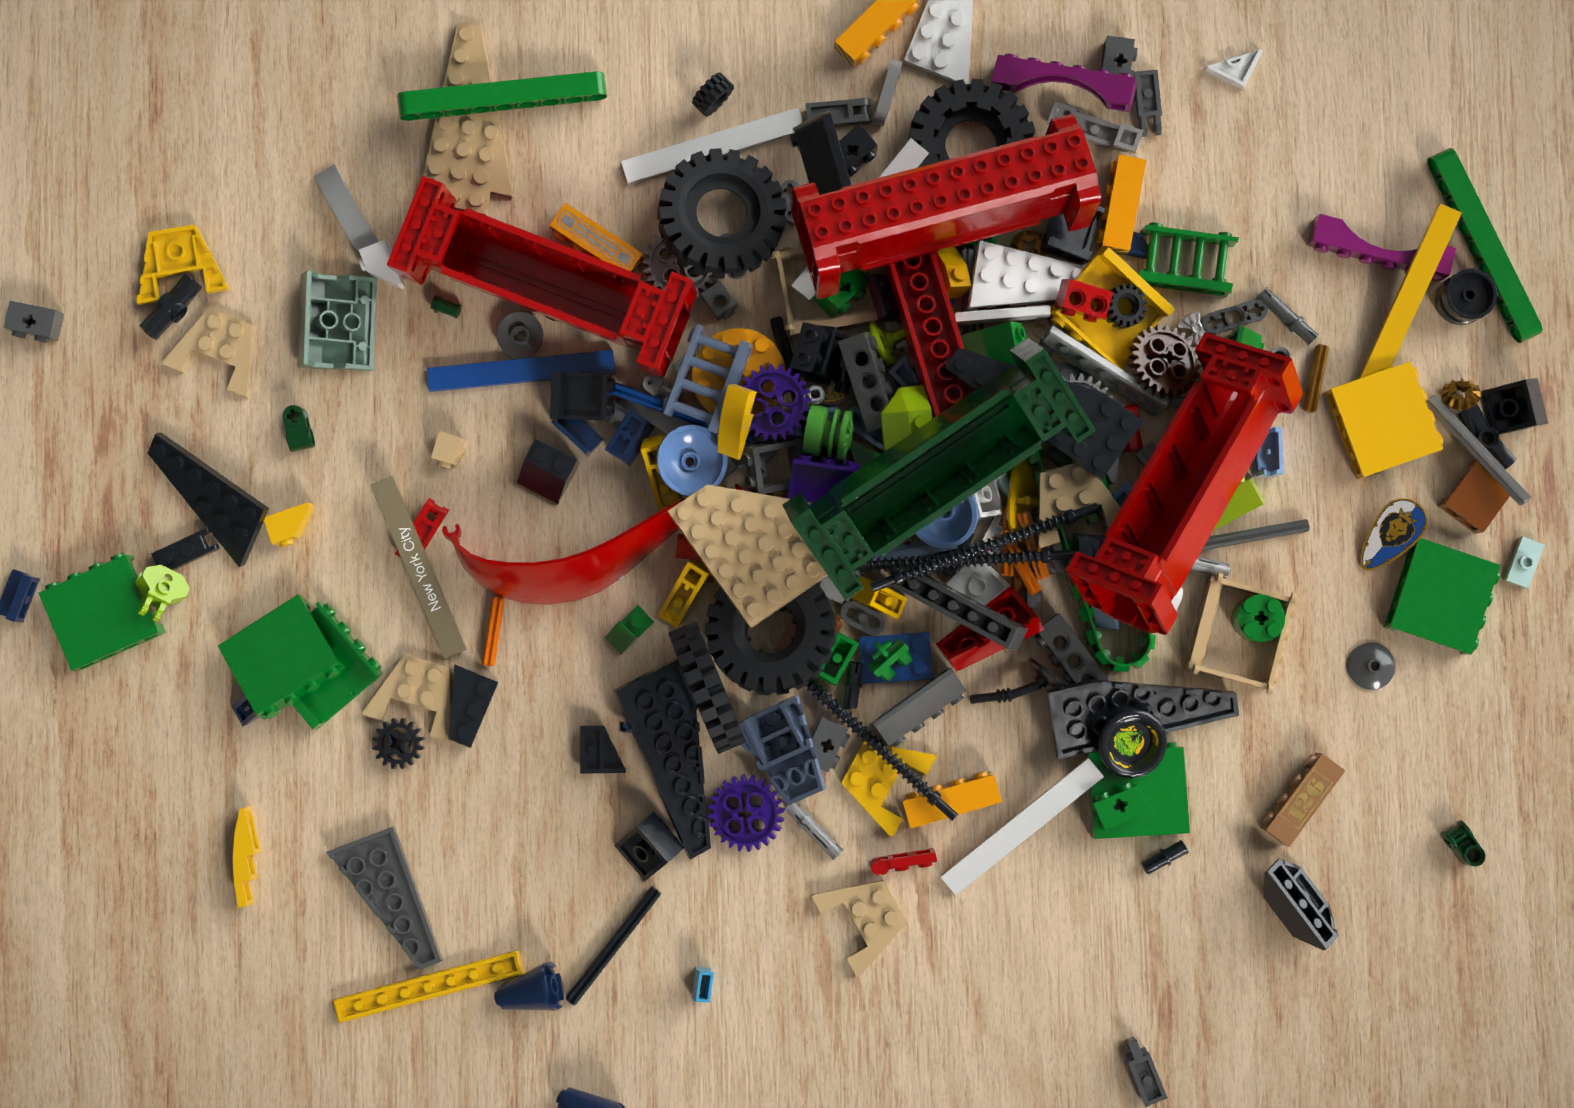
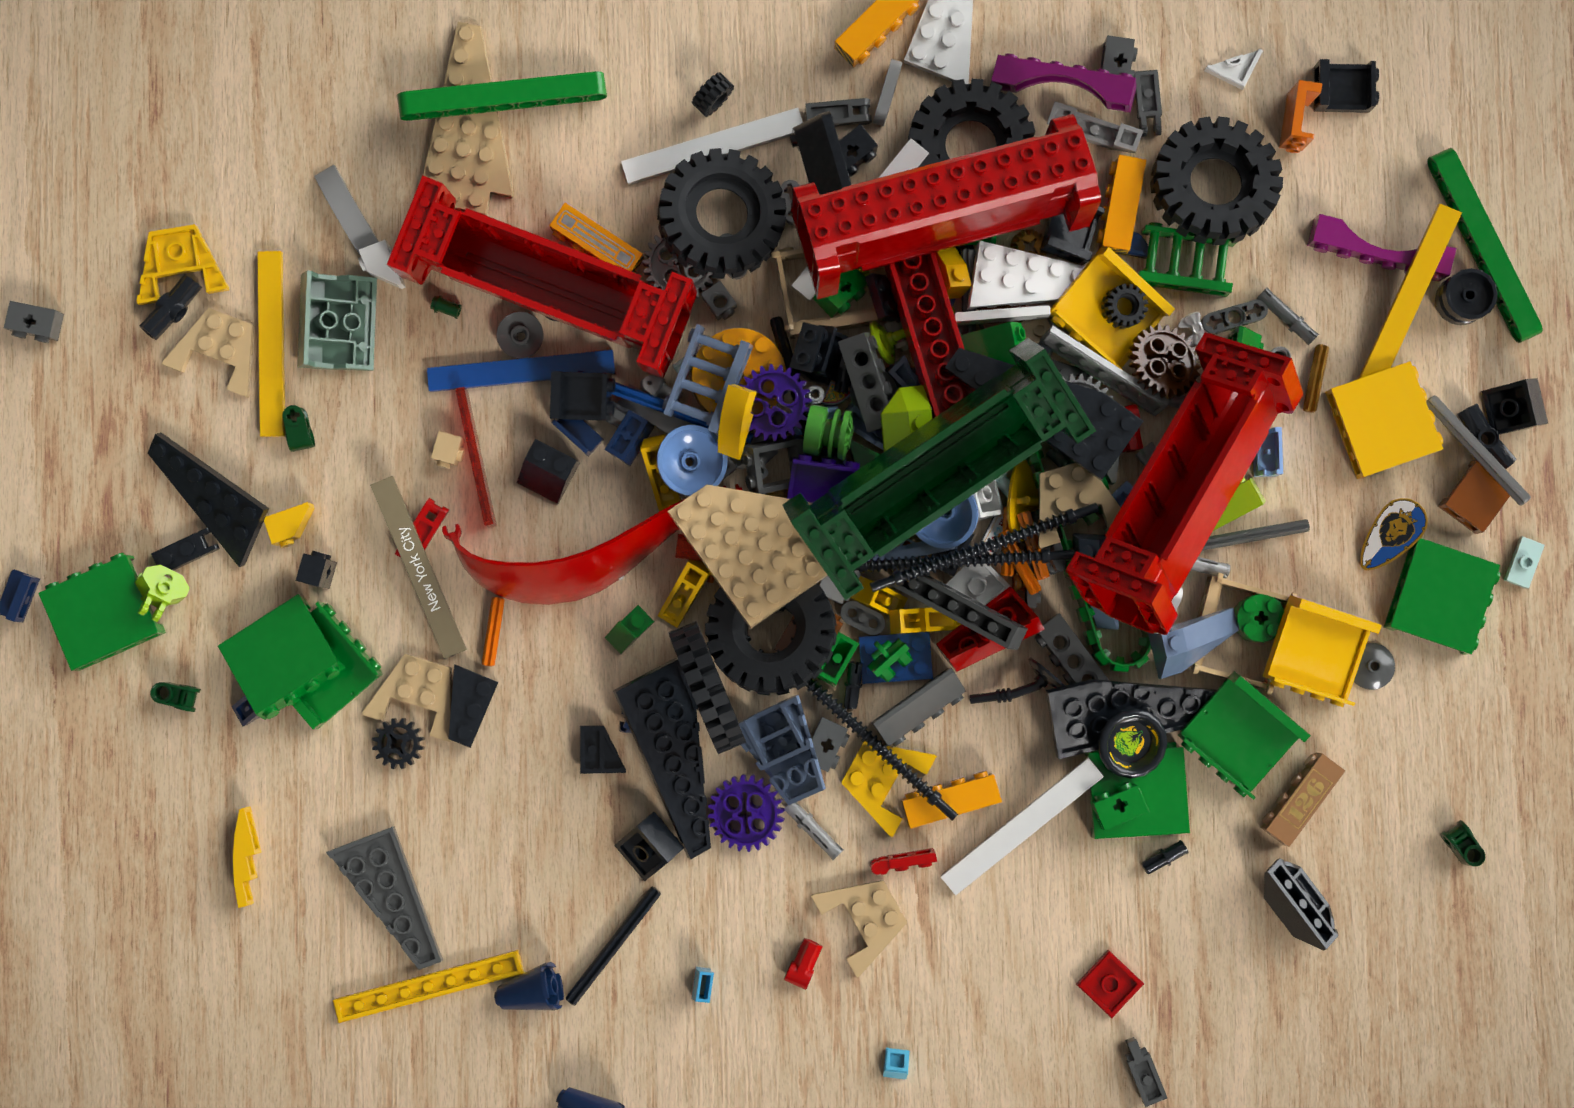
red brick [1054,279,1113,323] -> none
pearl gold gear [1441,378,1481,410] -> none
none -> dark green piece [150,682,201,712]
none -> yellow tile [257,251,285,437]
none -> black brick [295,551,337,589]
none -> clear red tile [455,387,497,528]
none -> red piece [784,938,823,990]
none -> medium azure slope [883,1048,910,1079]
none -> yellow slope [889,608,961,634]
none -> red tile [1076,950,1144,1018]
none -> sand blue wedge [1148,608,1239,679]
none -> black tyre [1150,116,1283,245]
none -> green panel [1178,671,1311,800]
none -> yellow panel [1262,595,1382,707]
none -> orange panel [1279,80,1322,153]
none -> black panel [1314,59,1379,113]

